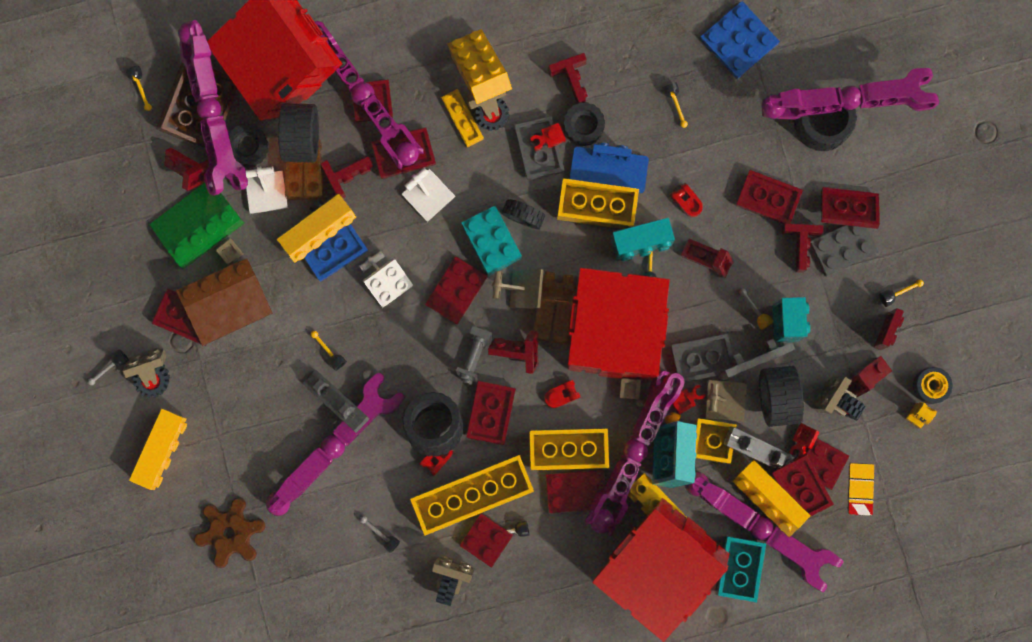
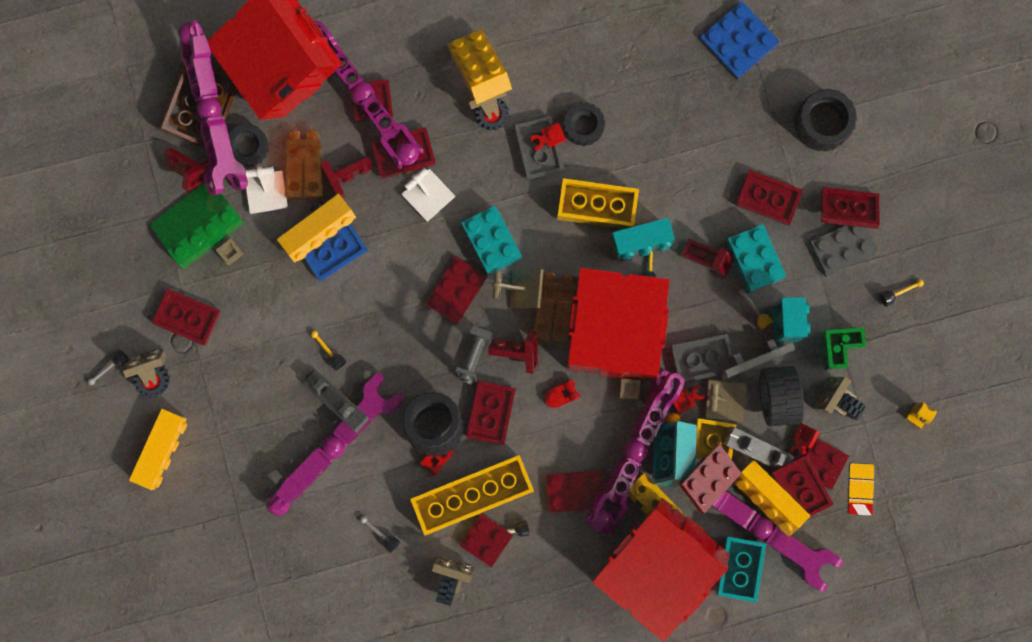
hinge [126,66,152,111] -> none
reddish brown slope [176,258,273,346] -> none
reddish brown plate [194,497,265,568] -> none
black tyre [278,103,319,163] -> none
white plate [359,250,413,308] -> none
yellow tile [441,89,484,148] -> none
black tyre [501,199,546,230] -> none
yellow brick [529,429,609,470] -> none
dark red bracket [548,53,588,104] -> none
blue bracket [570,143,649,194] -> none
hinge [663,82,688,128] -> none
red plate [670,183,703,217] -> none
magenta piece [761,68,939,119] -> none
dark red bracket [782,224,823,273] -> none
dark red bracket [847,356,892,397] -> none
dark red plate [874,308,904,350] -> none
wheel [913,367,953,404] -> none
none -> plate [678,444,741,514]
none -> teal brick [725,224,786,294]
none -> green brick [821,328,866,371]

